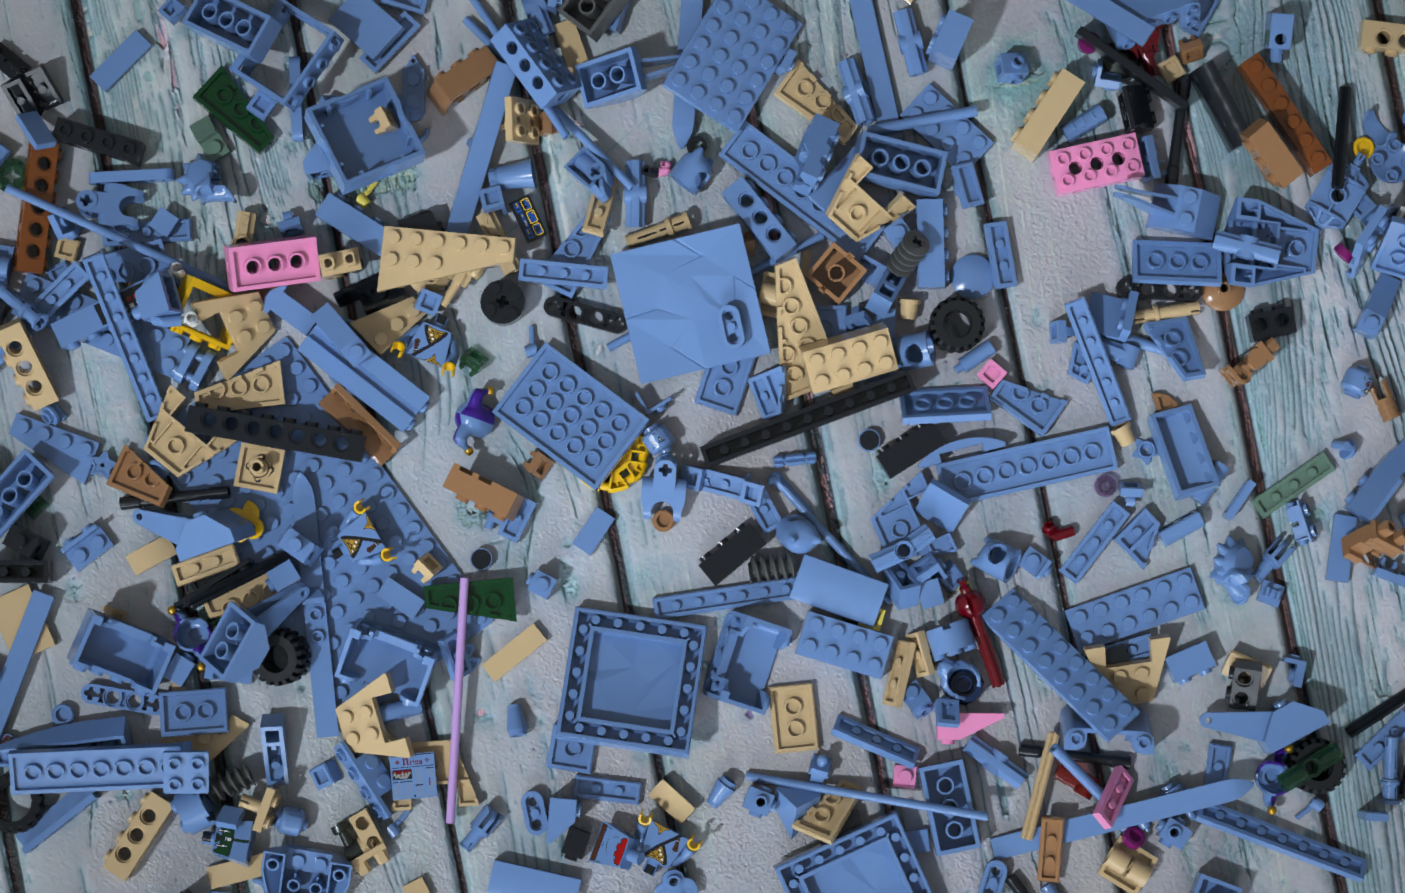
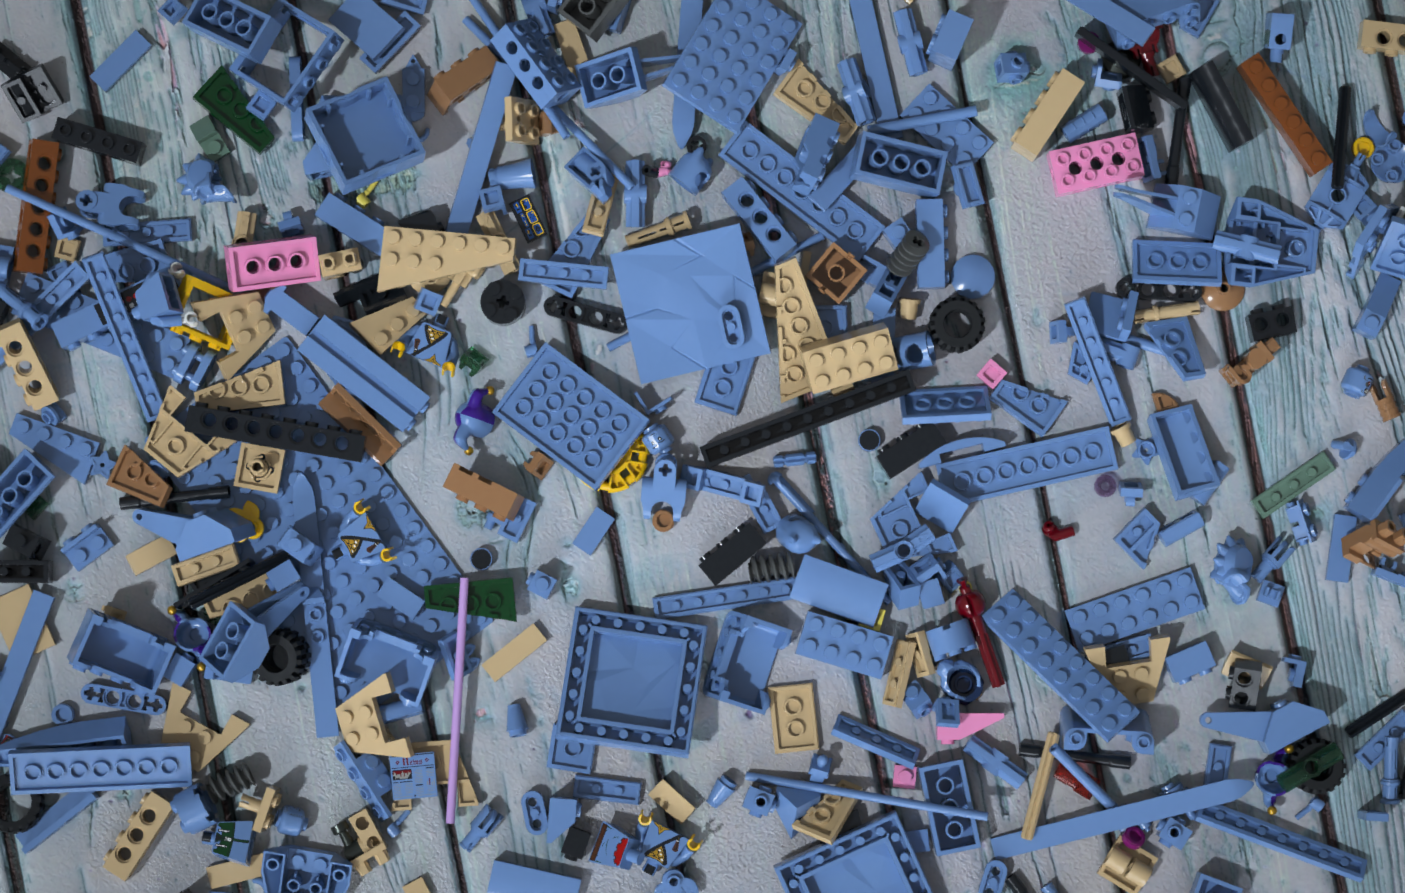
medium blue tile [15,111,57,150] -> none
medium blue beam [88,168,175,185] -> none
medium blue tile [149,207,180,238] -> none
medium blue tile [159,688,229,738] -> none
medium blue bracket [163,741,209,794] -> none
medium blue tile [215,805,245,830] -> none
medium blue slope [260,713,290,785] -> none
medium blue slope [309,759,343,791] -> none
medium blue slope [310,302,372,368] -> none
tan tile [368,106,399,135] -> none
tan tile [411,552,443,583] -> none
medium blue wing [747,365,787,421] -> none
tan wing [825,152,916,243] -> none
medium blue tile [845,305,874,331] -> none
medium blue cylinder [953,340,996,374] -> none
medium blue piece [970,537,1022,582] -> none
medium blue plate [983,221,1018,290] -> none
medium blue bracket [1019,546,1053,579] -> none
medium nougat tile [1037,815,1064,883] -> none
medium blue plate [1058,501,1130,584] -> none
bright pink plate [1092,765,1134,829] -> none
medium nougat tile [1178,36,1204,65] -> none
medium blue tile [1222,480,1256,521] -> none
medium nougat wedge [1239,118,1304,189] -> none
magenta tile [1333,243,1353,264] -> none

